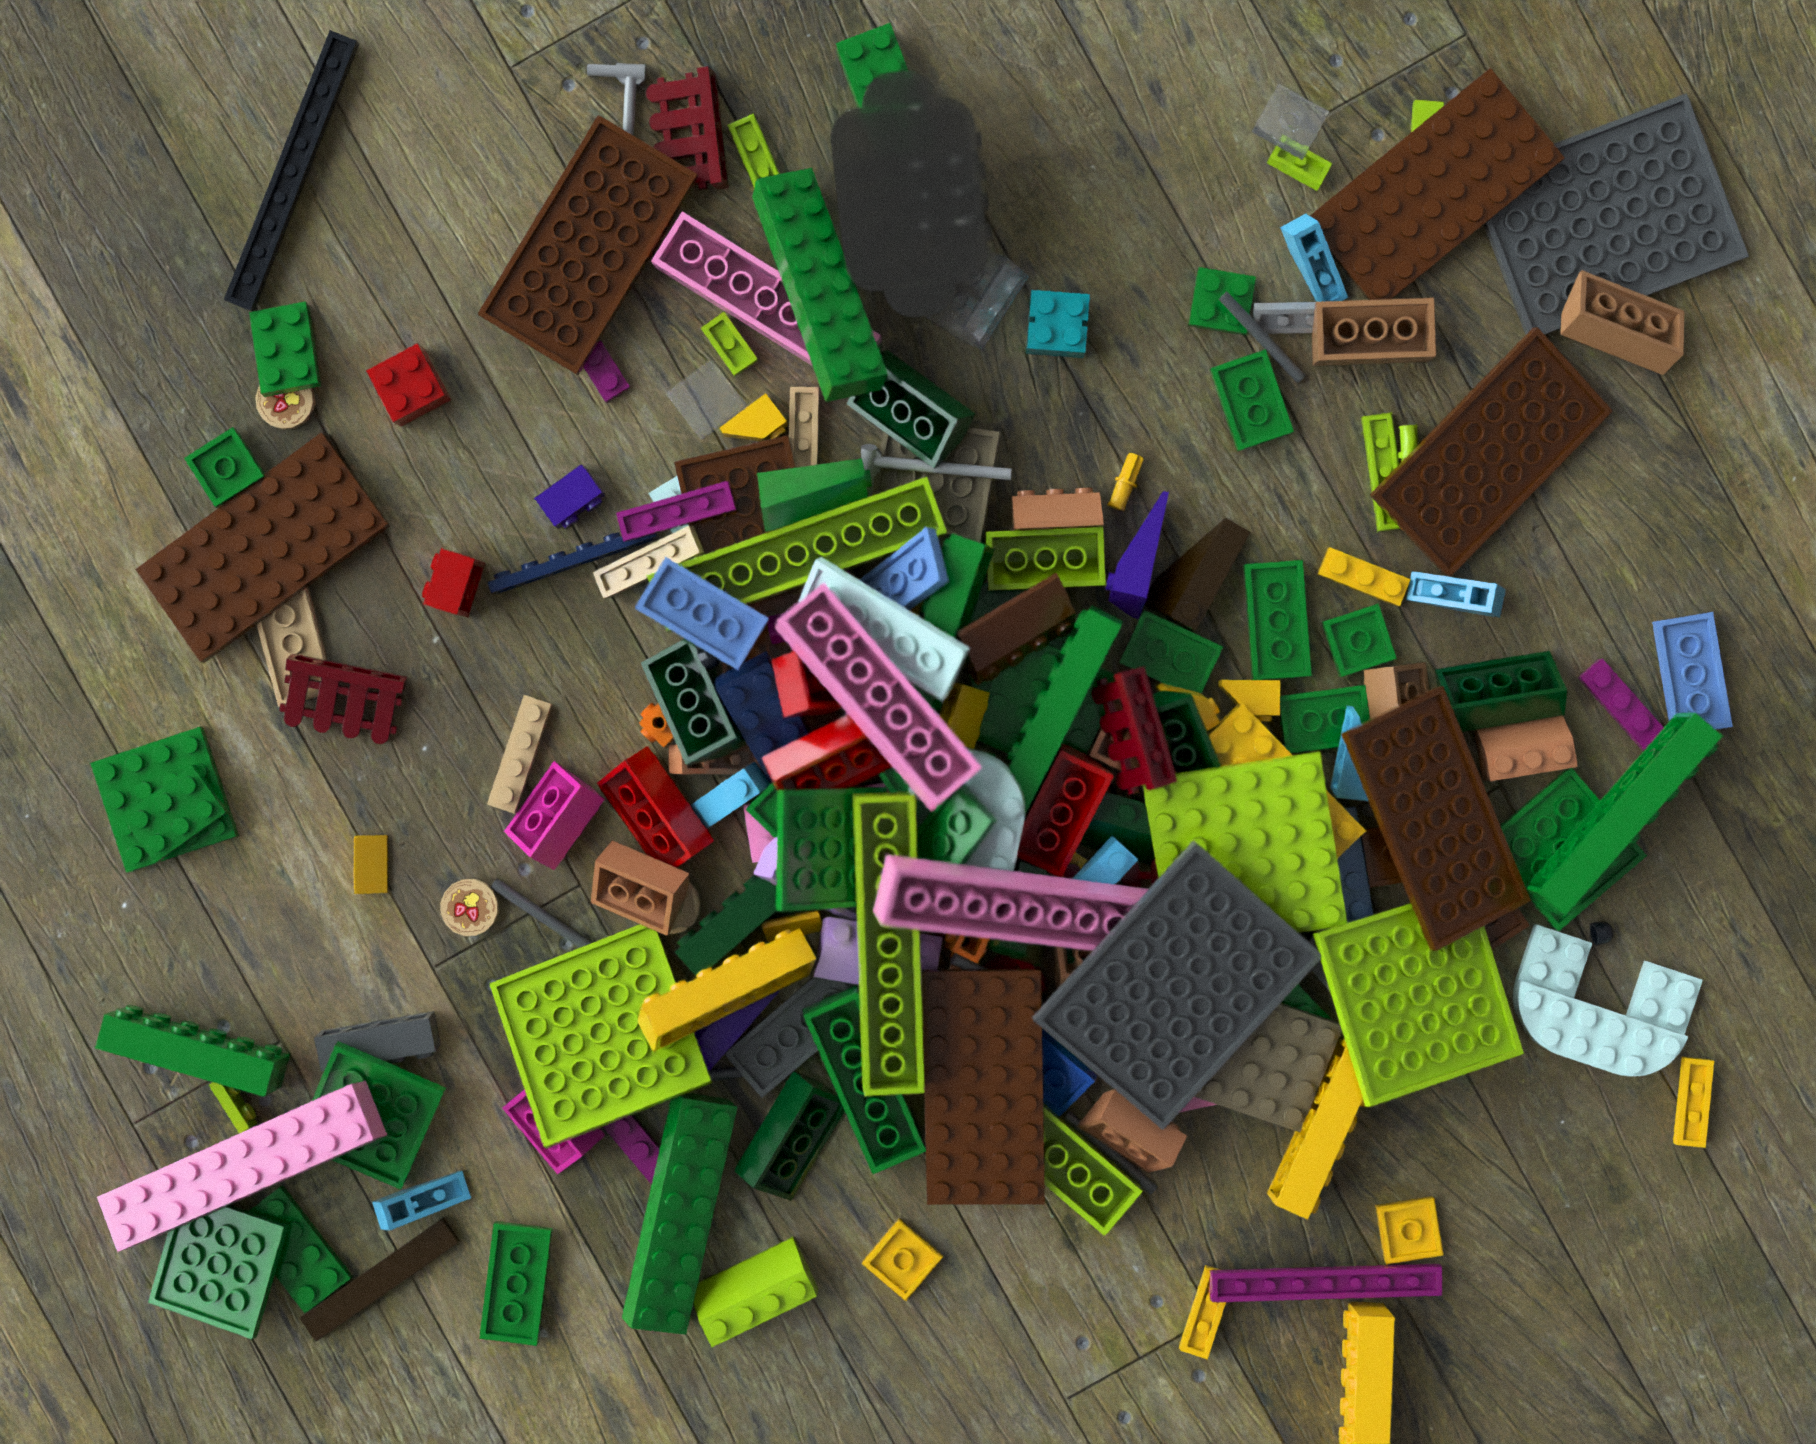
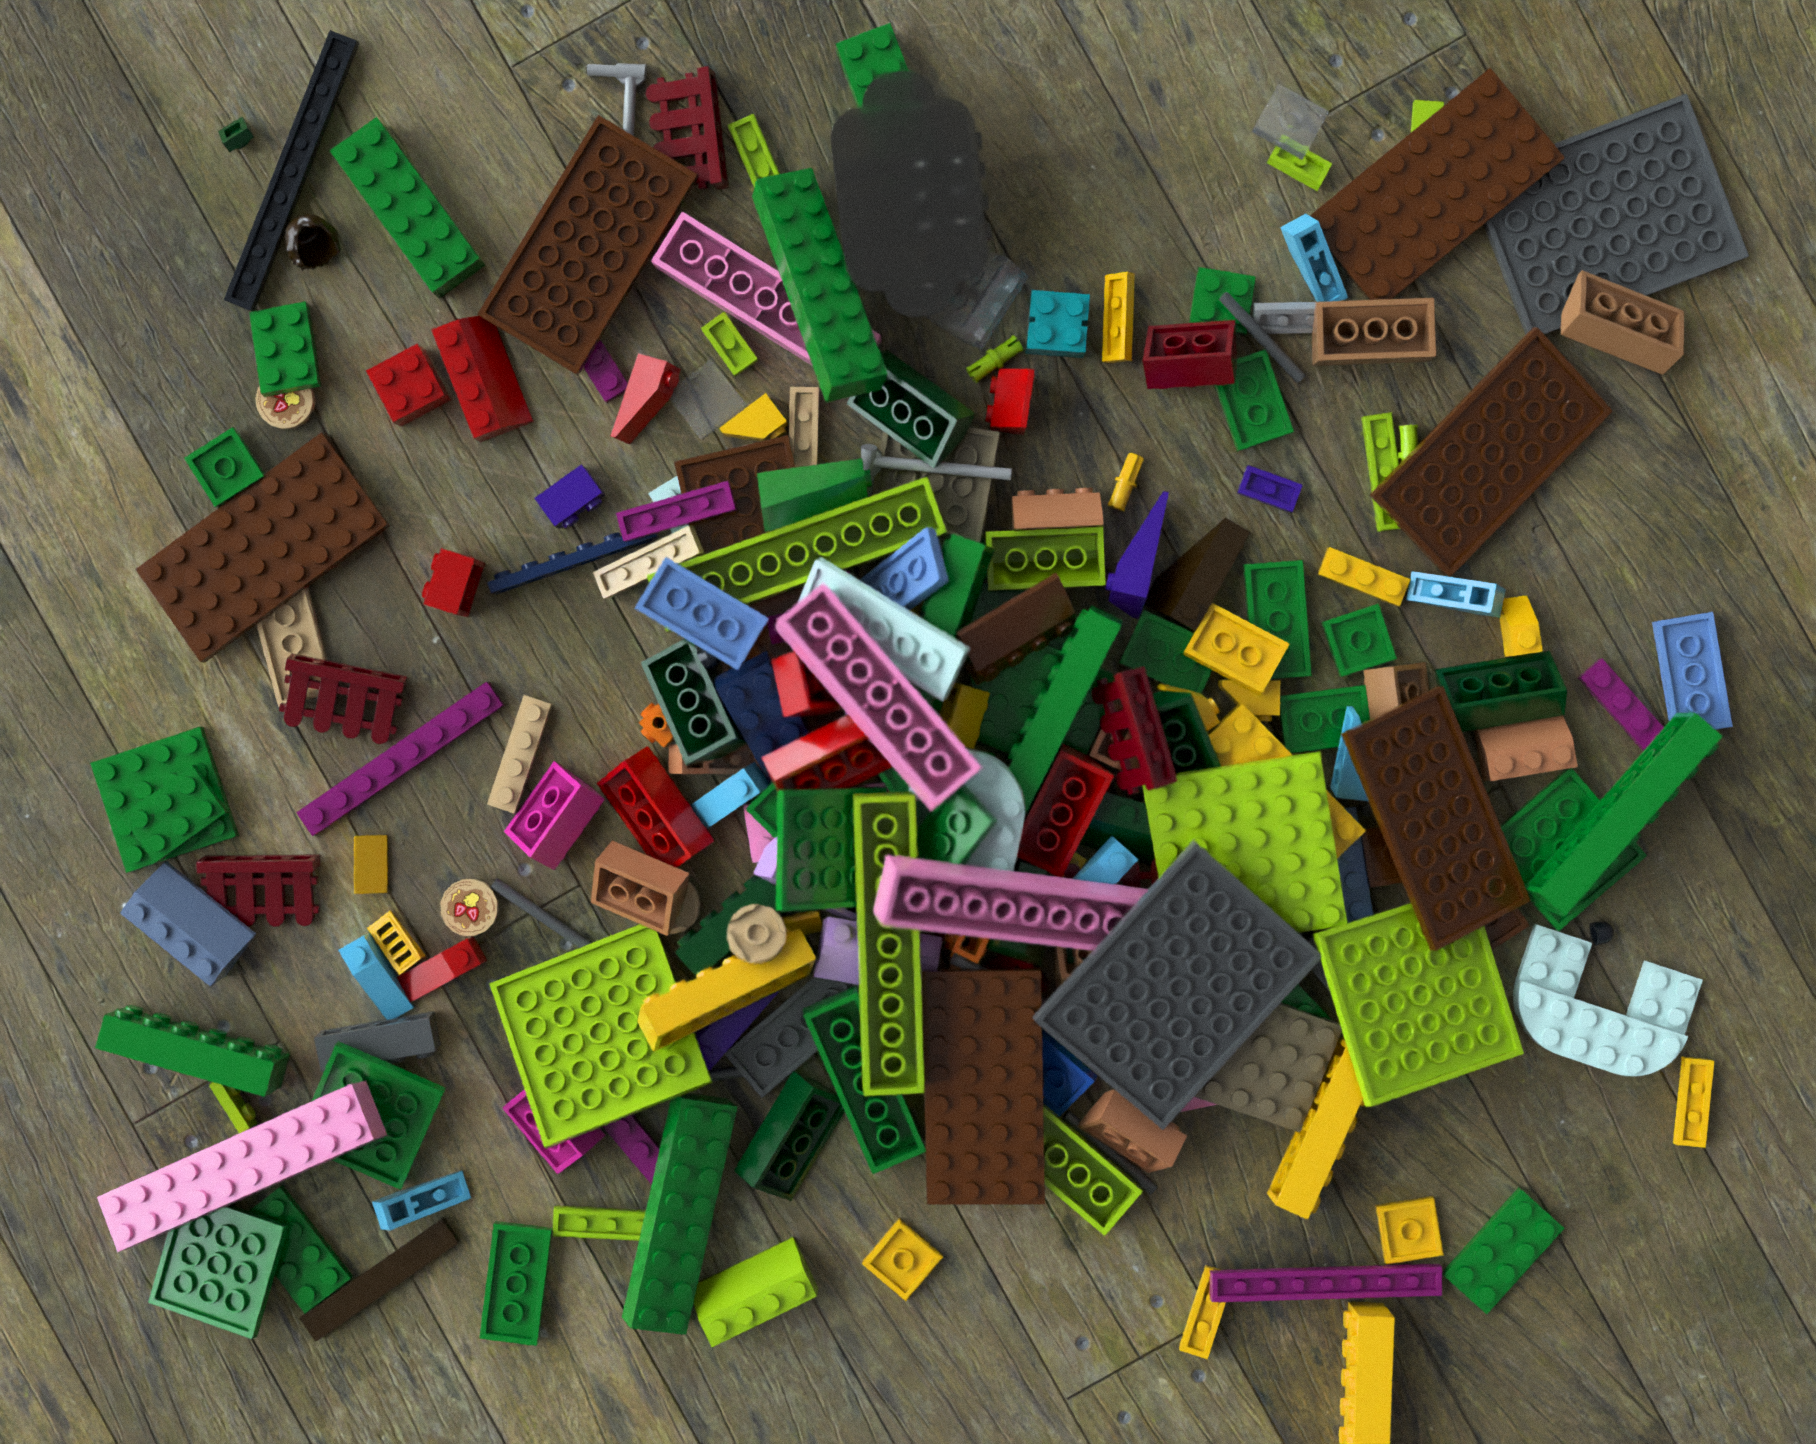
none -> sand blue slope [120,861,256,987]
none -> dark red fence [196,854,320,927]
none -> dark green plate [218,116,254,152]
none -> dark brown hair [285,214,341,271]
none -> magenta plate [296,681,505,836]
none -> green brick [330,117,486,299]
none -> medium azure slope [339,933,414,1020]
none -> yellow slope [367,910,426,975]
none -> red slope [397,936,487,1003]
none -> red slope [431,316,534,443]
none -> lime tile [552,1205,646,1241]
none -> slope [611,353,681,445]
none -> tan tile [727,904,786,964]
none -> lime pin [966,335,1023,383]
none -> red slope [985,369,1035,435]
none -> yellow plate [1102,272,1135,363]
none -> dark red slope [1143,320,1237,389]
none -> yellow plate [1183,603,1289,696]
none -> dark purple plate [1237,465,1303,513]
none -> green plate [1442,1187,1565,1314]
none -> yellow slope [1500,595,1543,657]

